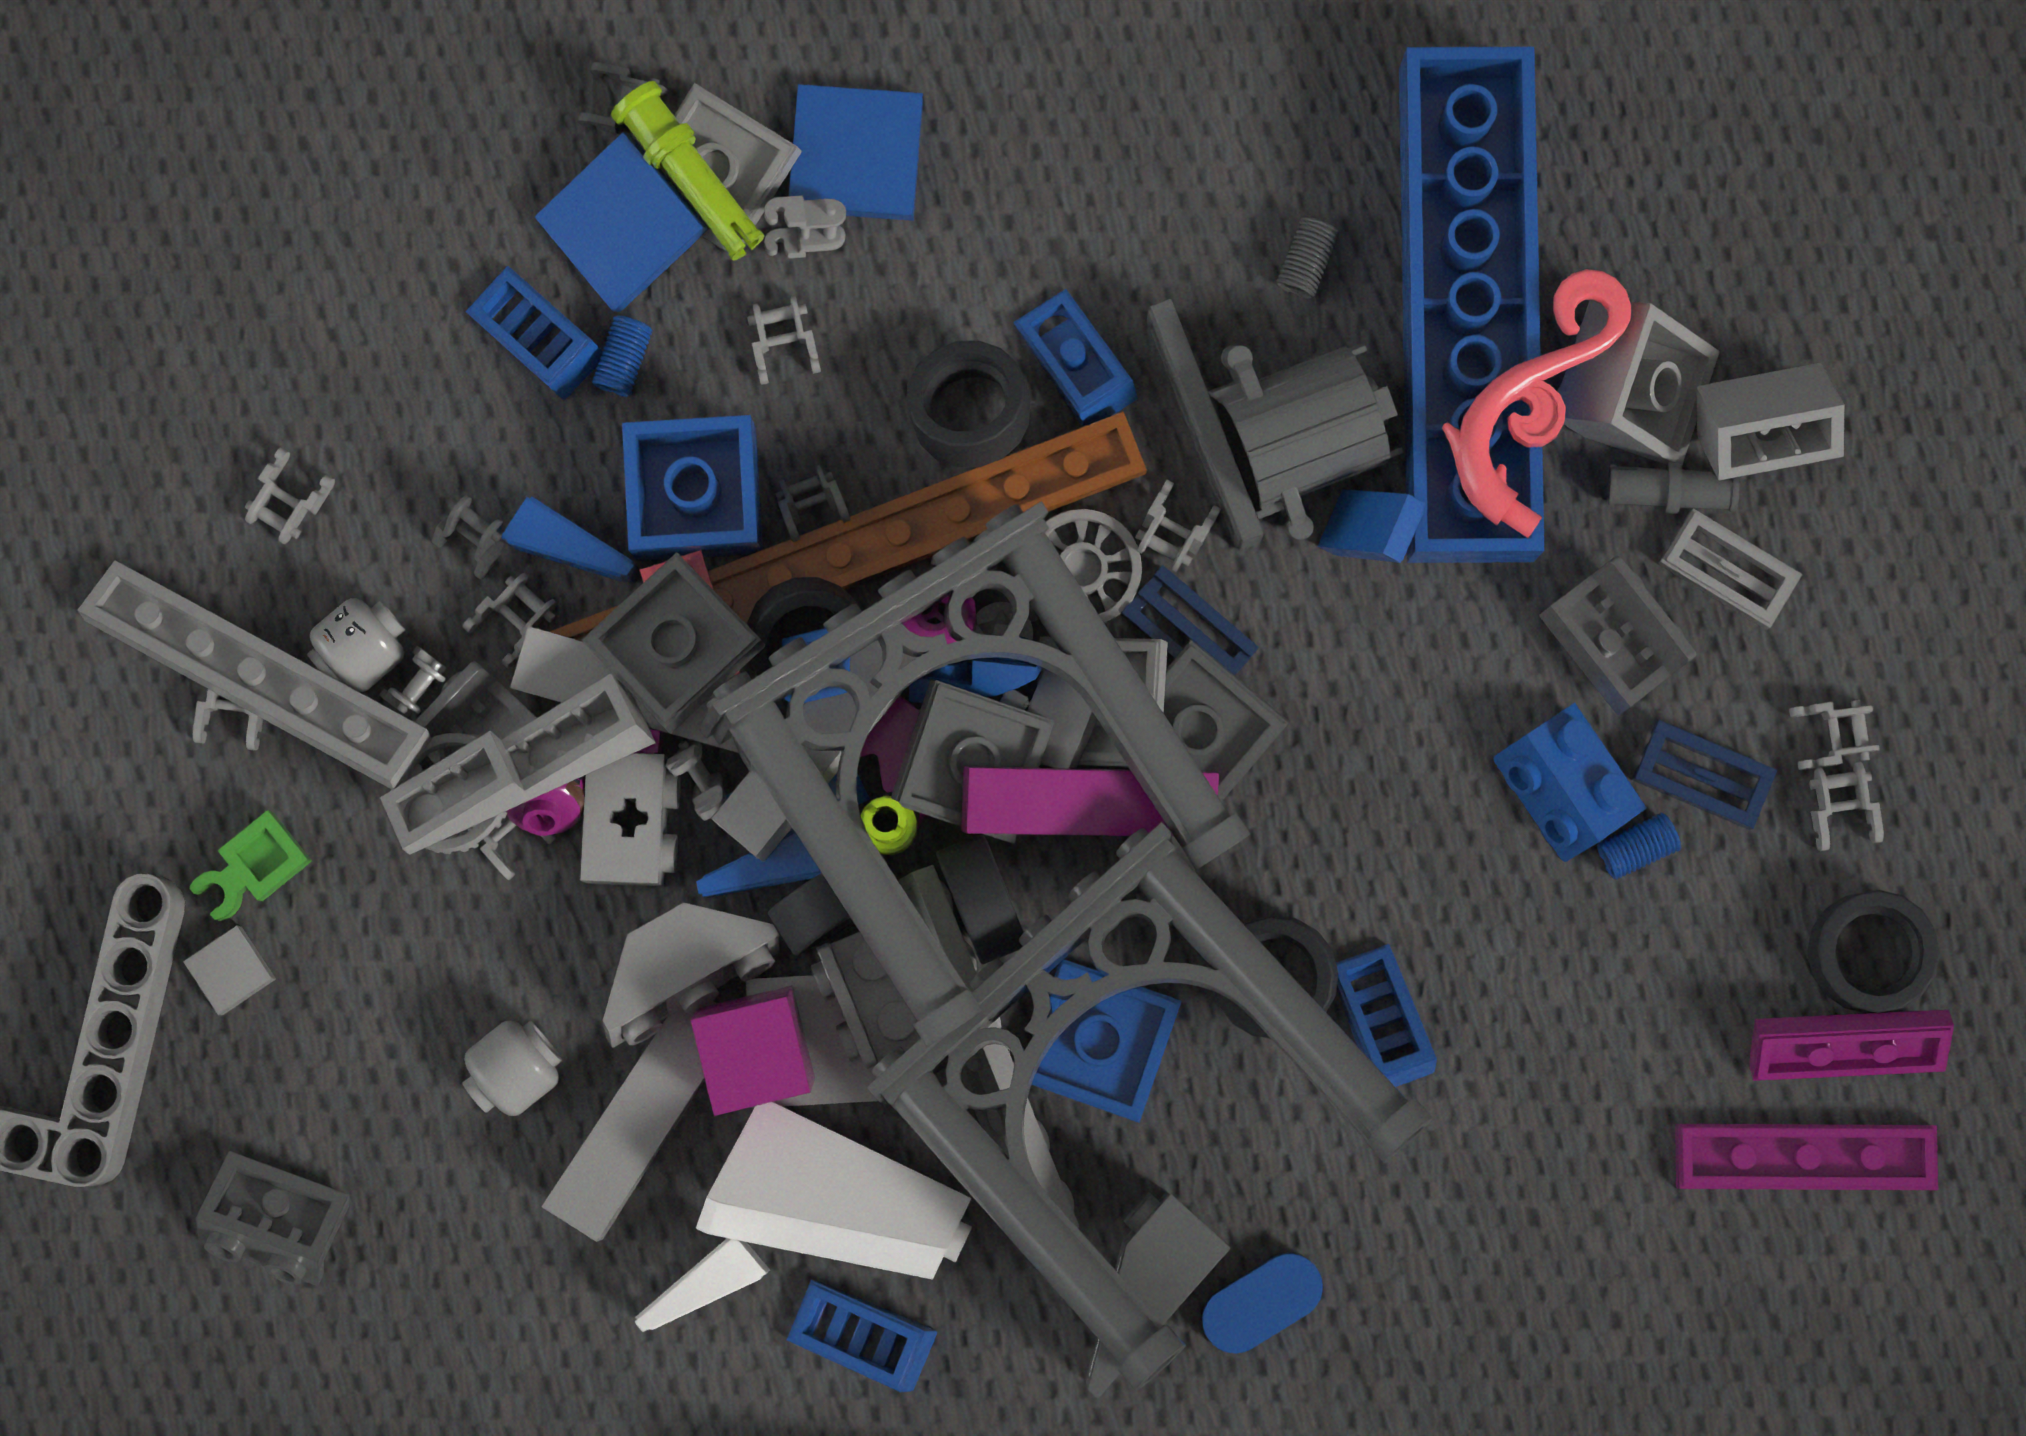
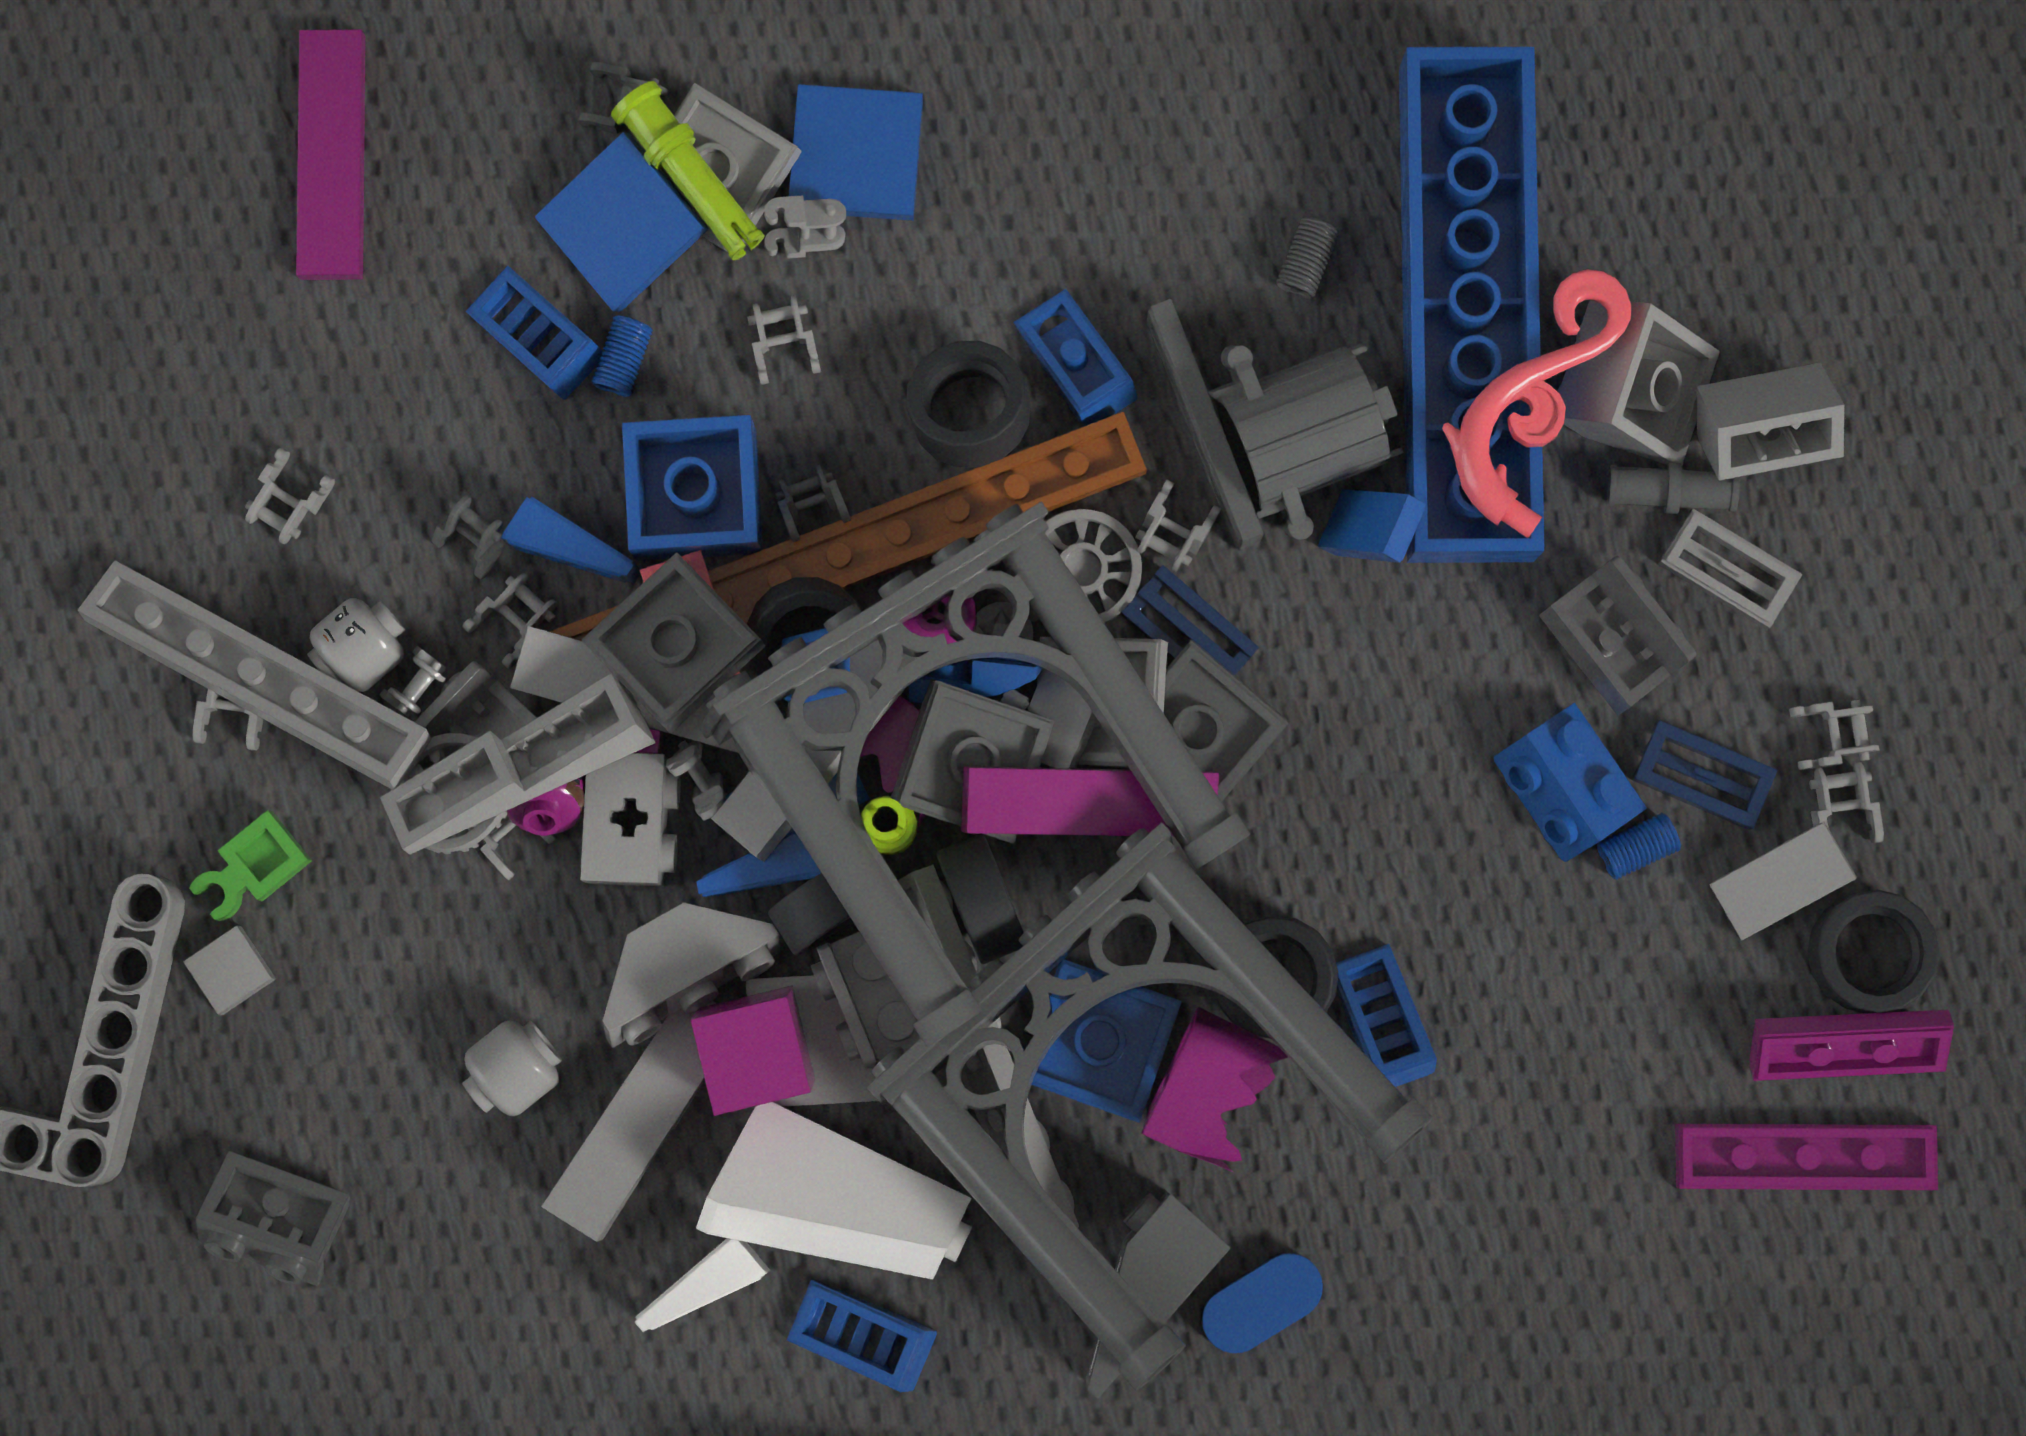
none -> magenta tile [296,29,366,280]
none -> magenta piece [1141,1007,1288,1172]
none -> light grey tile [1709,821,1857,940]

